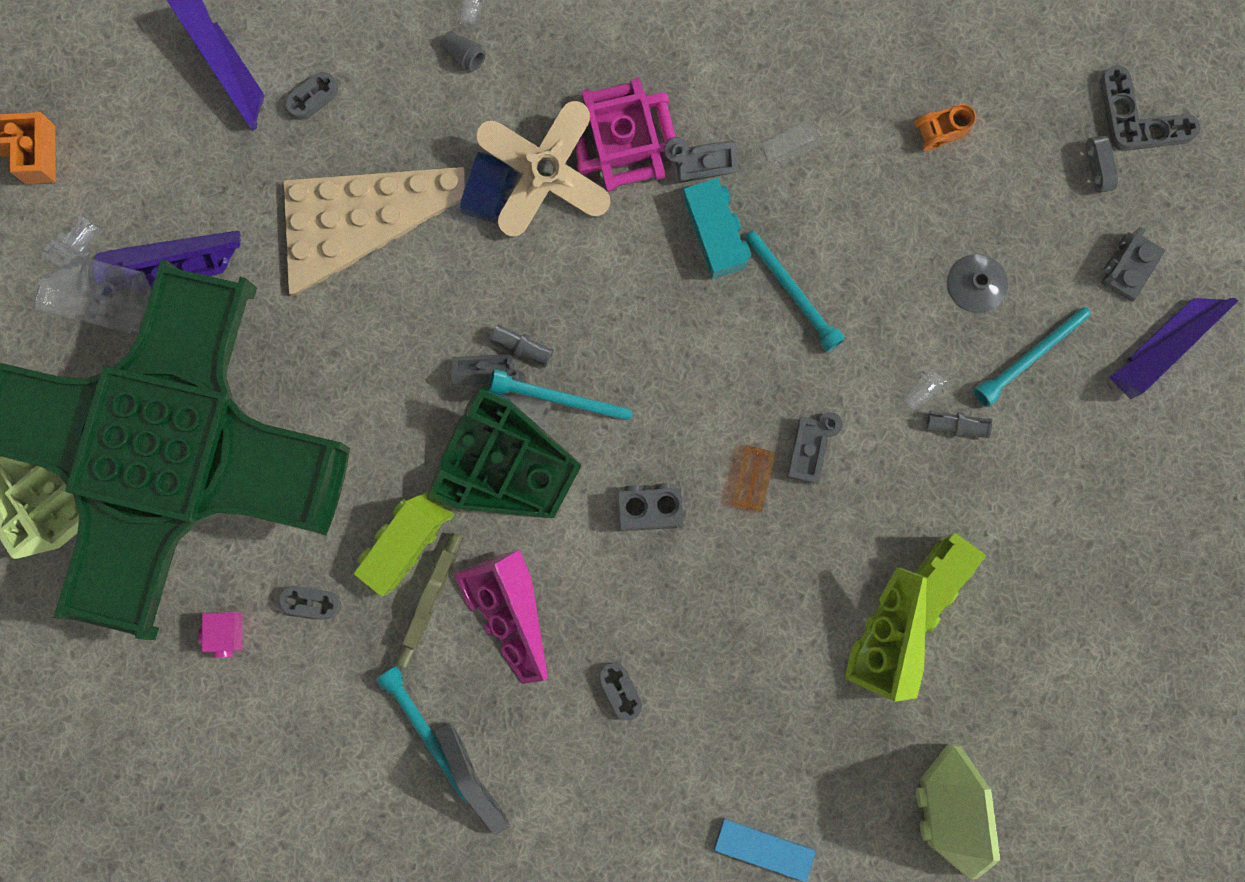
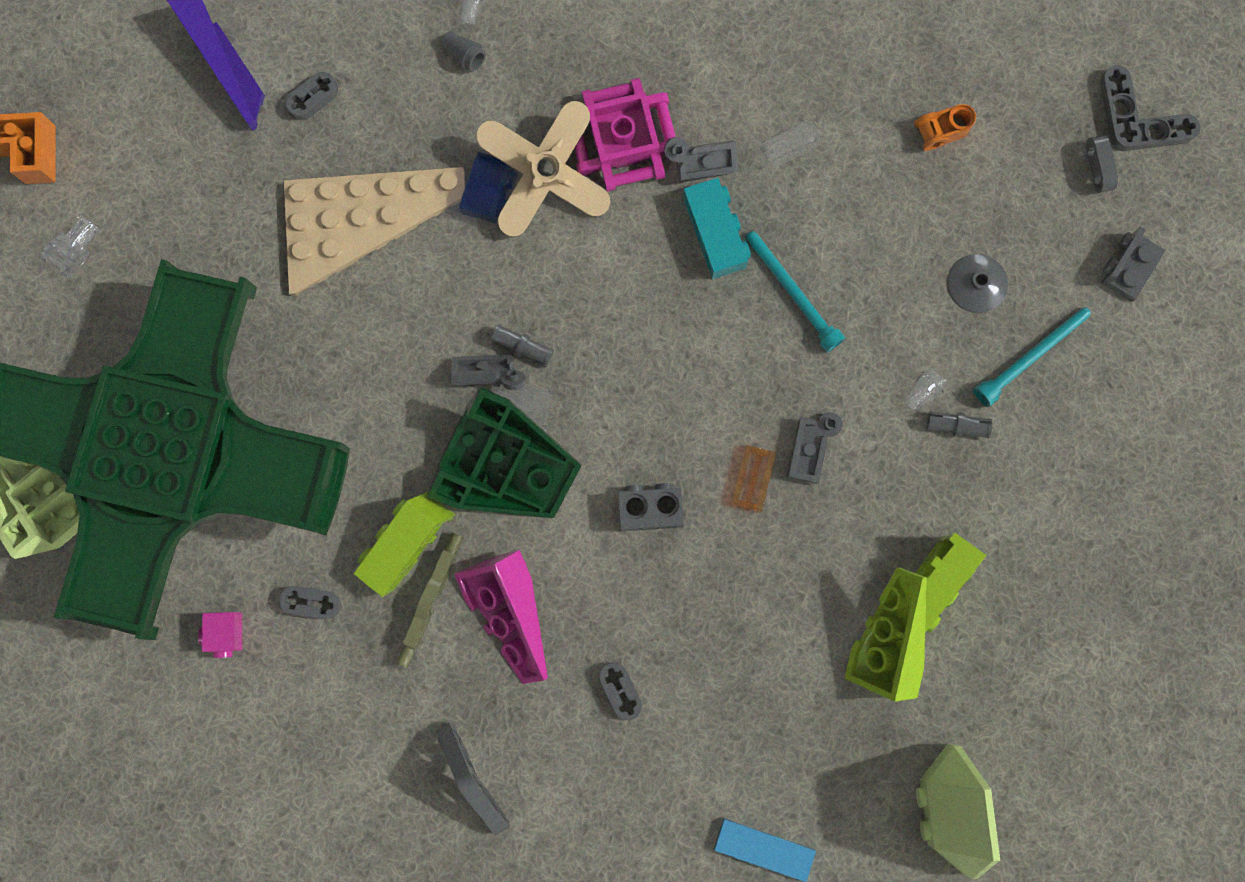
clear wedge [33,257,152,335] -> none
dark purple wedge [93,230,241,294] -> none
teal piece [376,666,468,802] -> none
teal piece [488,369,633,420] -> none
dark purple wedge [1109,298,1238,400] -> none

